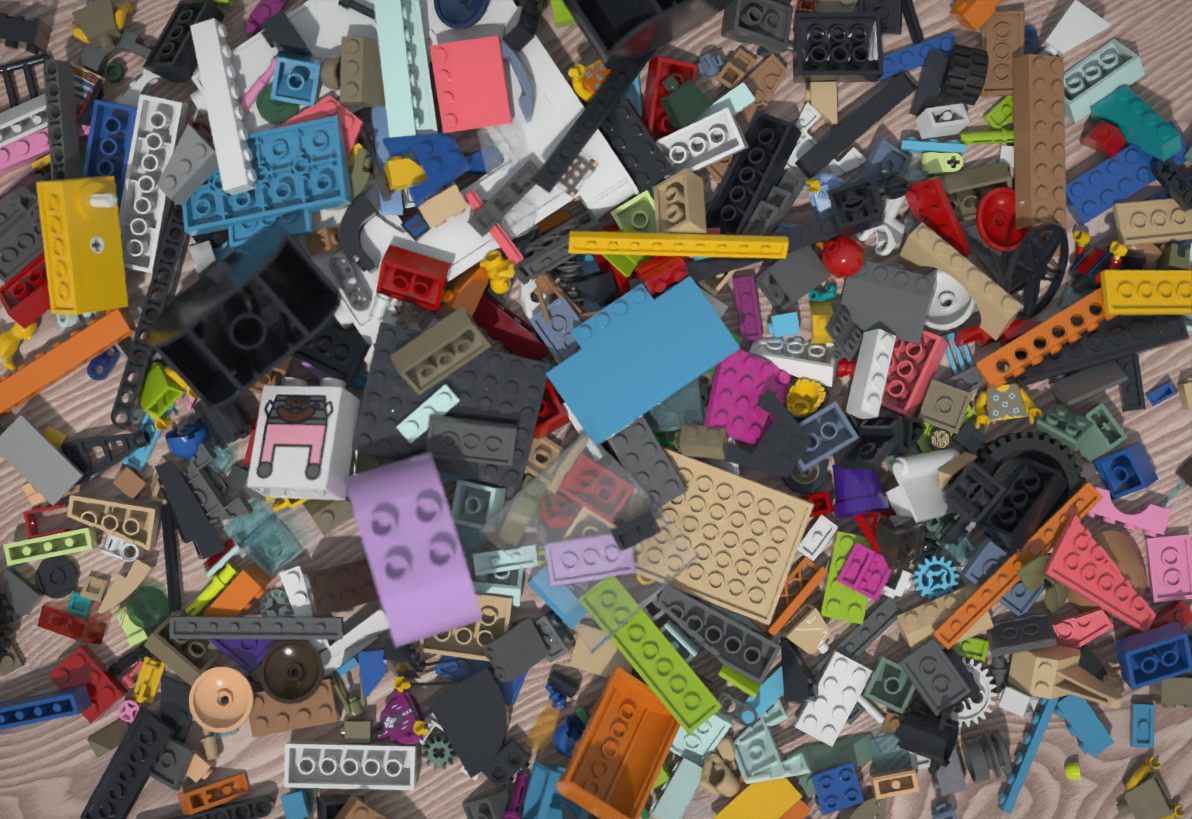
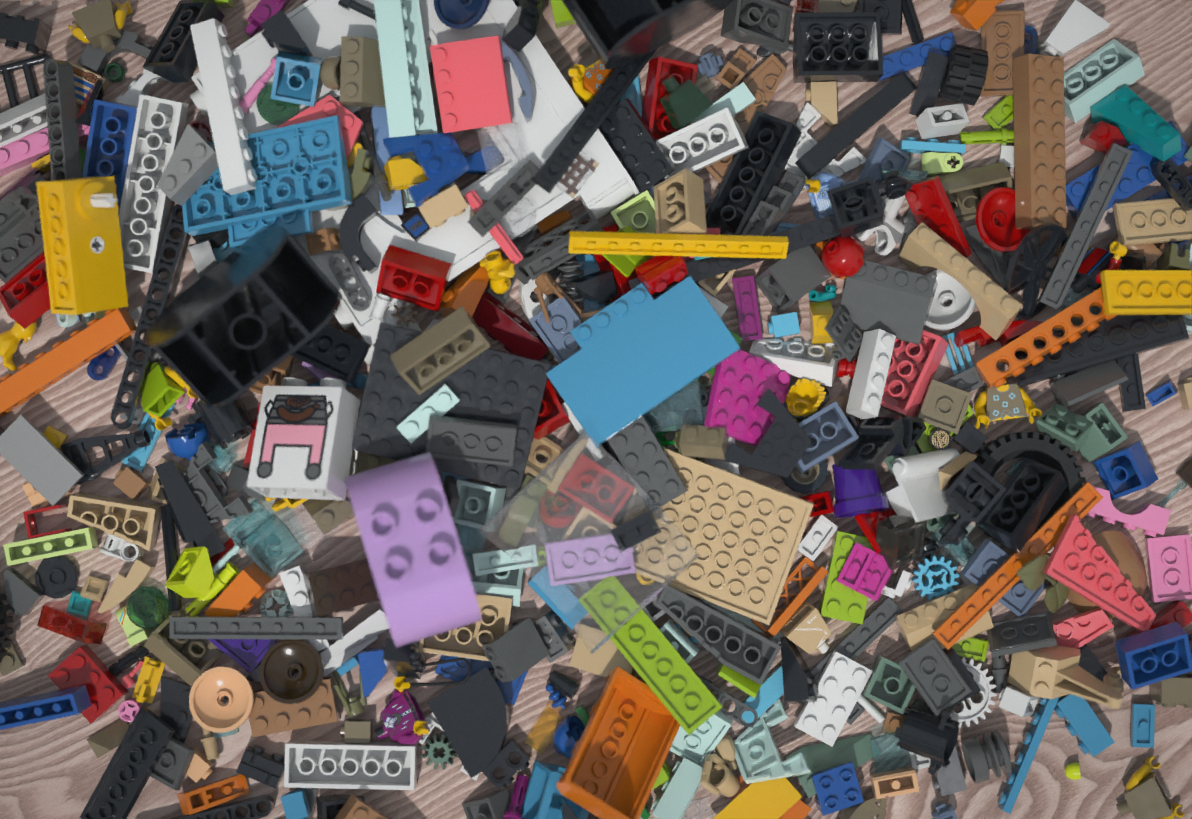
none -> neon yellow slope [165,546,214,598]
none -> black brick [236,745,285,789]
none -> dark grey tile [442,475,460,517]
none -> dark grey plate [1038,143,1133,310]

